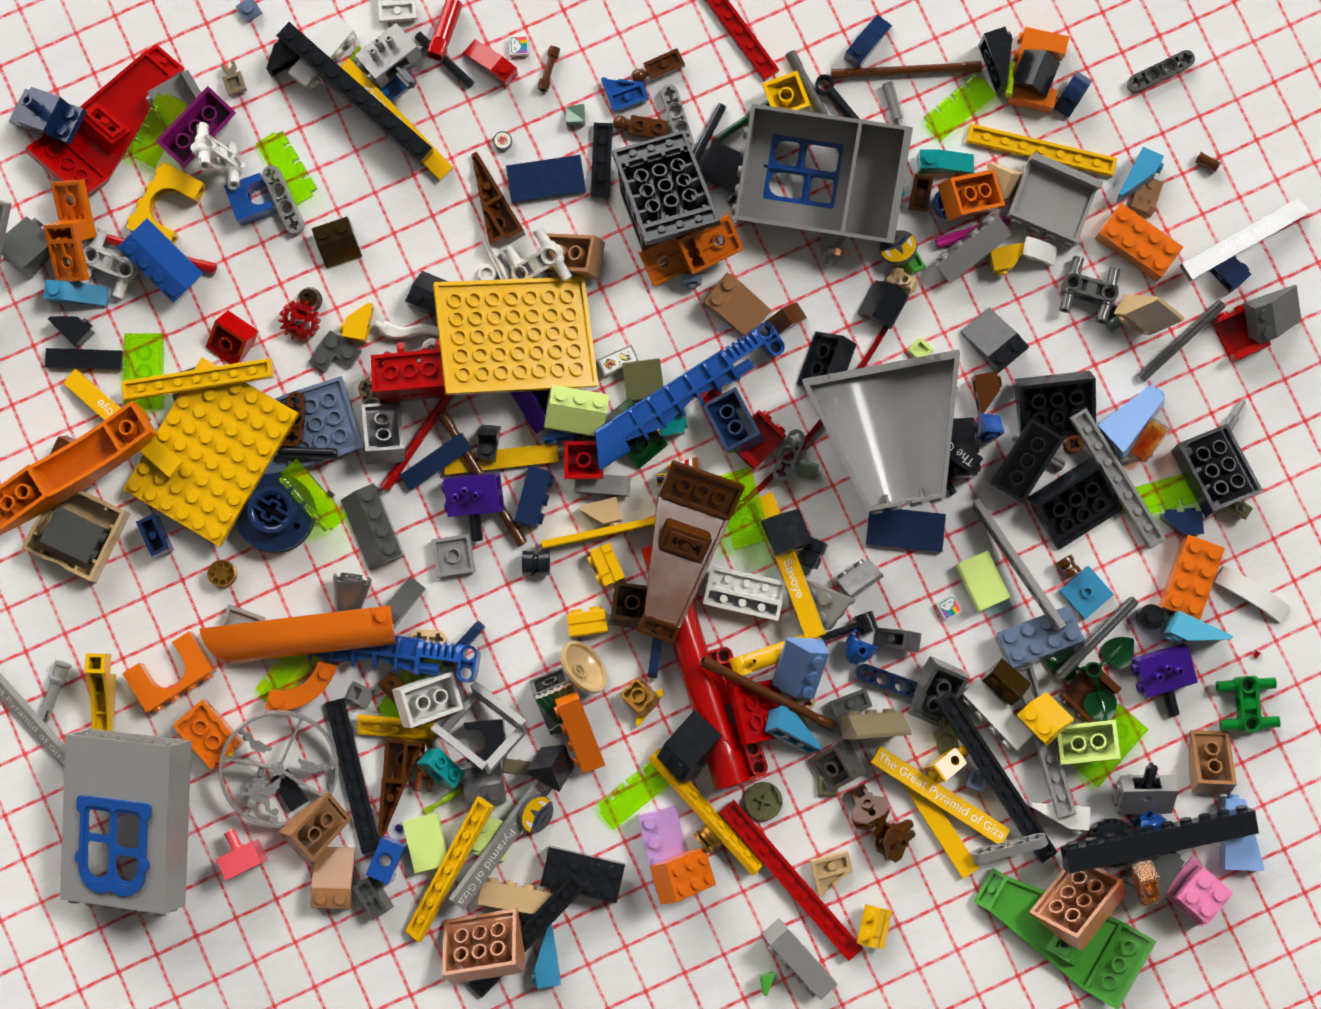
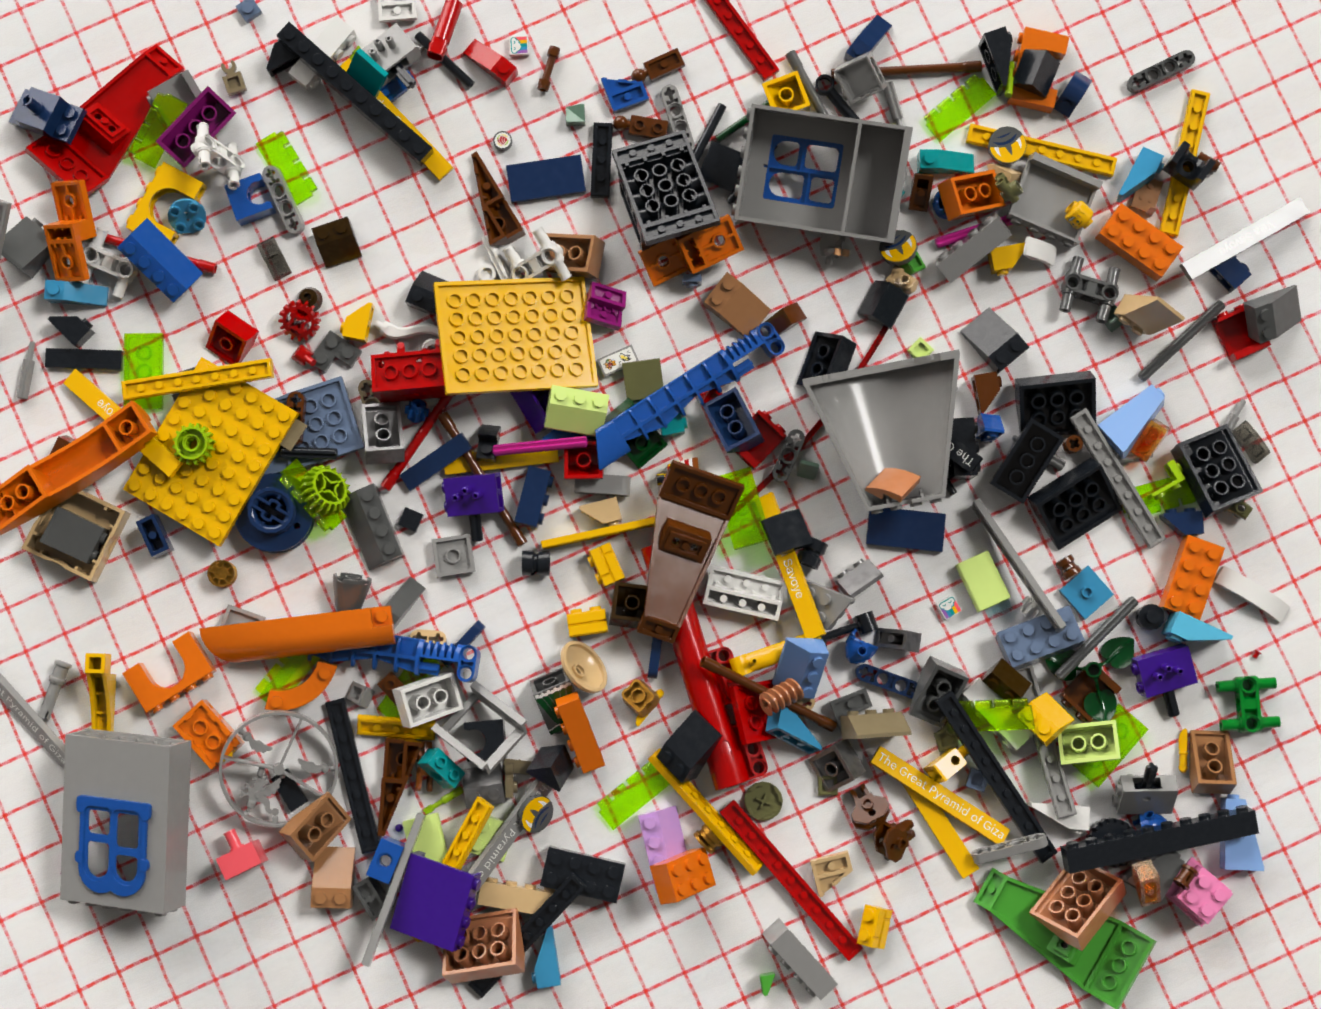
none -> light grey axle [16,341,36,399]
none -> dark azure plate [168,198,206,234]
none -> lime gear [172,423,216,466]
none -> clear smoke slope [257,236,292,281]
none -> dark tan window [280,419,308,451]
none -> red piece [291,344,316,367]
none -> lime gear [300,465,351,516]
none -> teal tile [347,48,389,98]
none -> light grey tile [361,813,426,967]
none -> dark purple panel [390,851,481,952]
none -> black tile [398,507,424,532]
none -> blue gear [404,399,429,423]
none -> dark pink axle [493,436,588,456]
none -> dark tan plate [505,763,518,798]
none -> magenta slope [584,281,626,331]
none -> nougat piece [759,678,804,716]
none -> light grey piece [834,51,887,105]
none -> nougat slope [865,468,921,503]
none -> clear neon green windscreen [959,698,1035,731]
none -> tile [988,126,1027,165]
none -> olive plate [994,172,1024,204]
none -> white gear [1020,595,1044,620]
none -> yellow head [1065,201,1093,229]
none -> lime bracket [1147,459,1186,500]
none -> yellow tile [1159,89,1210,238]
none -> black piece [1162,141,1216,191]
none -> reddish brown bush [1173,864,1199,890]
none -> yellow piece [1178,728,1188,773]
none -> clear smoke slope [1232,420,1271,464]

